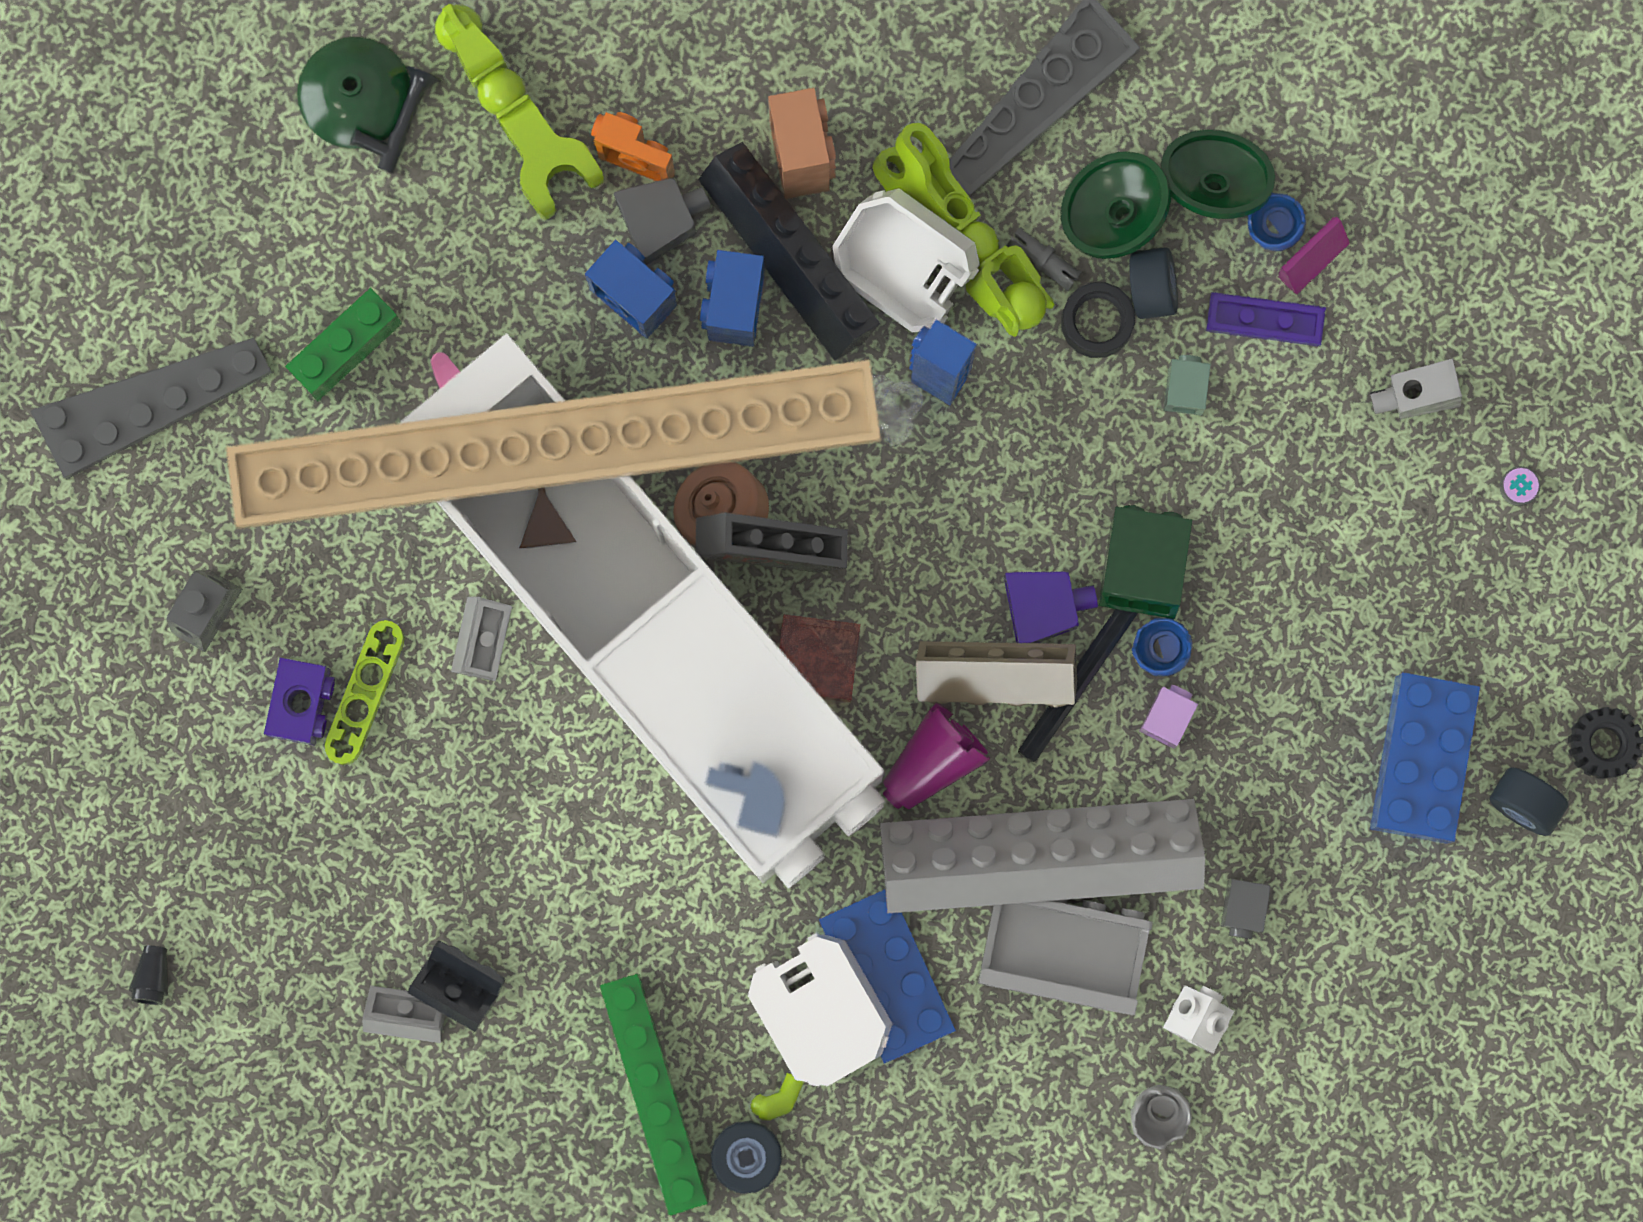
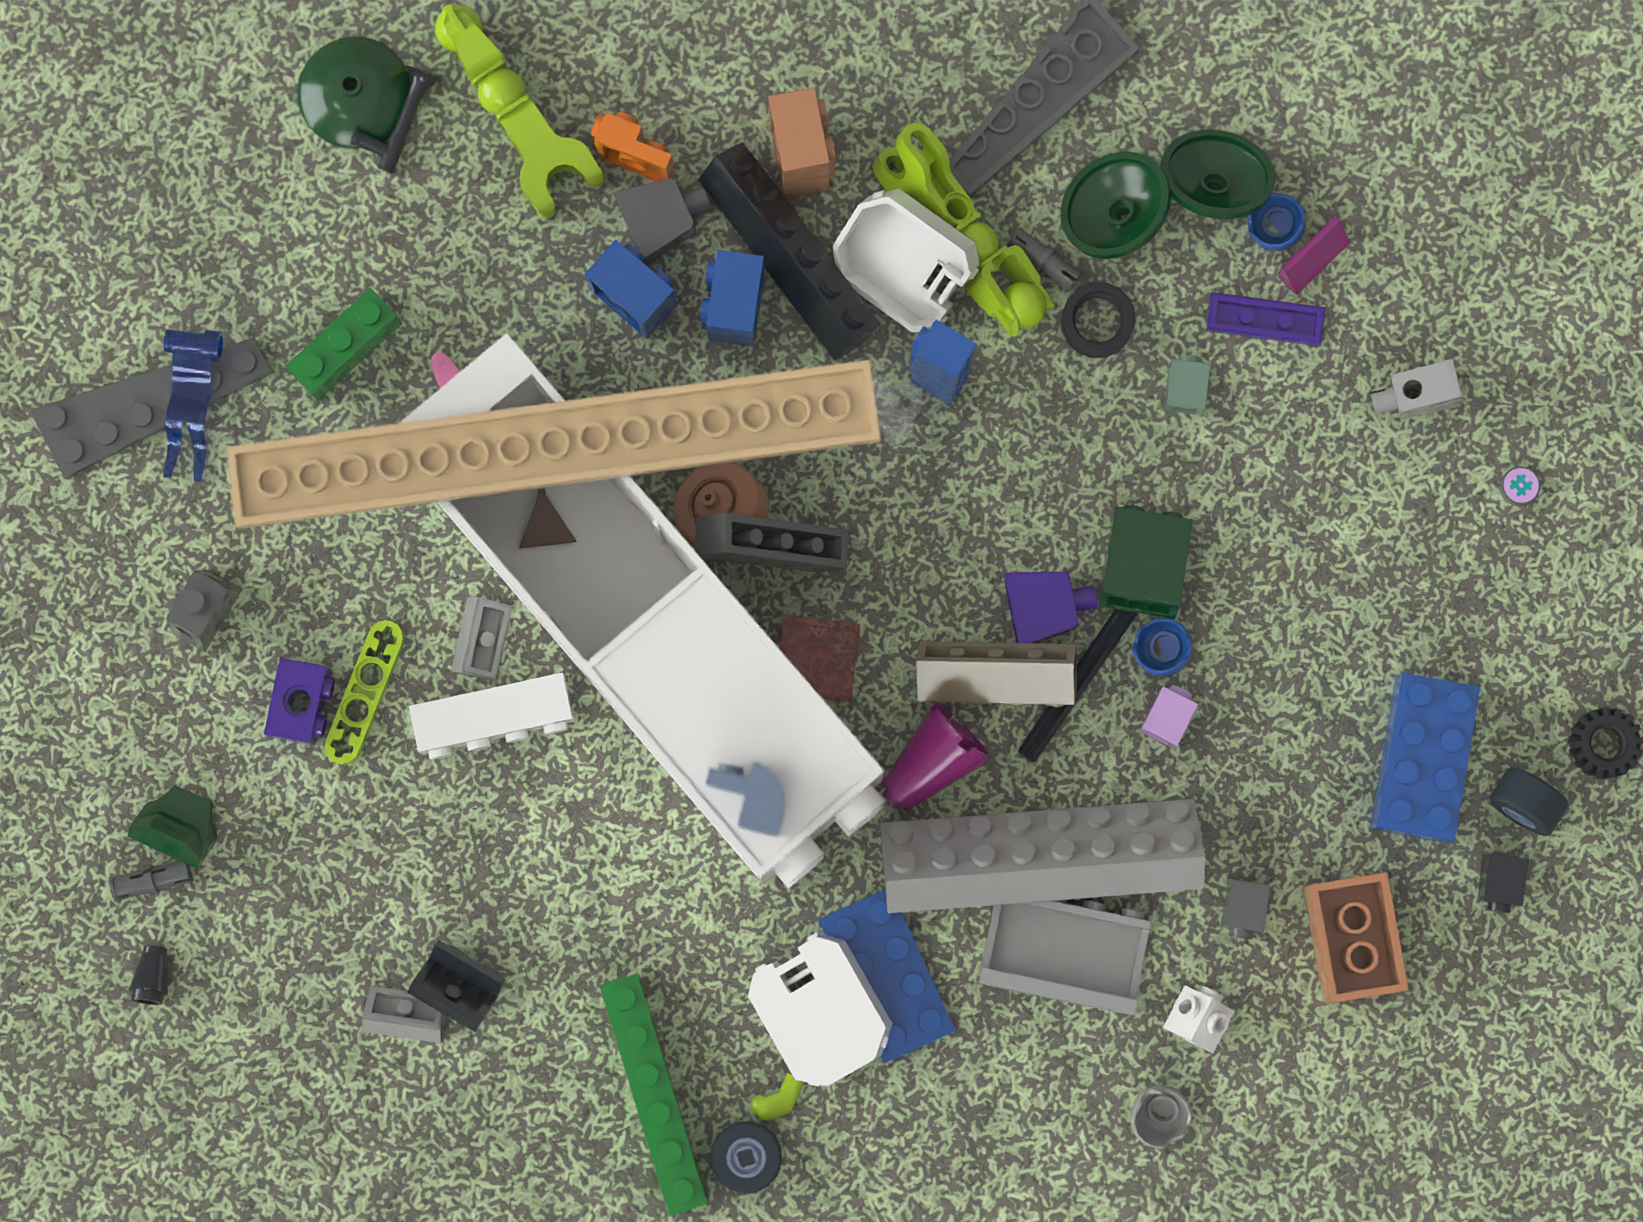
black wheel [1129,247,1178,319] -> none
none -> dark grey pin [109,860,193,902]
none -> dark green slope [128,786,217,869]
none -> clear blue flag [163,329,224,482]
none -> white brick [409,673,575,760]
none -> nougat brick [1303,872,1409,1004]
none -> black brick [1477,853,1529,914]

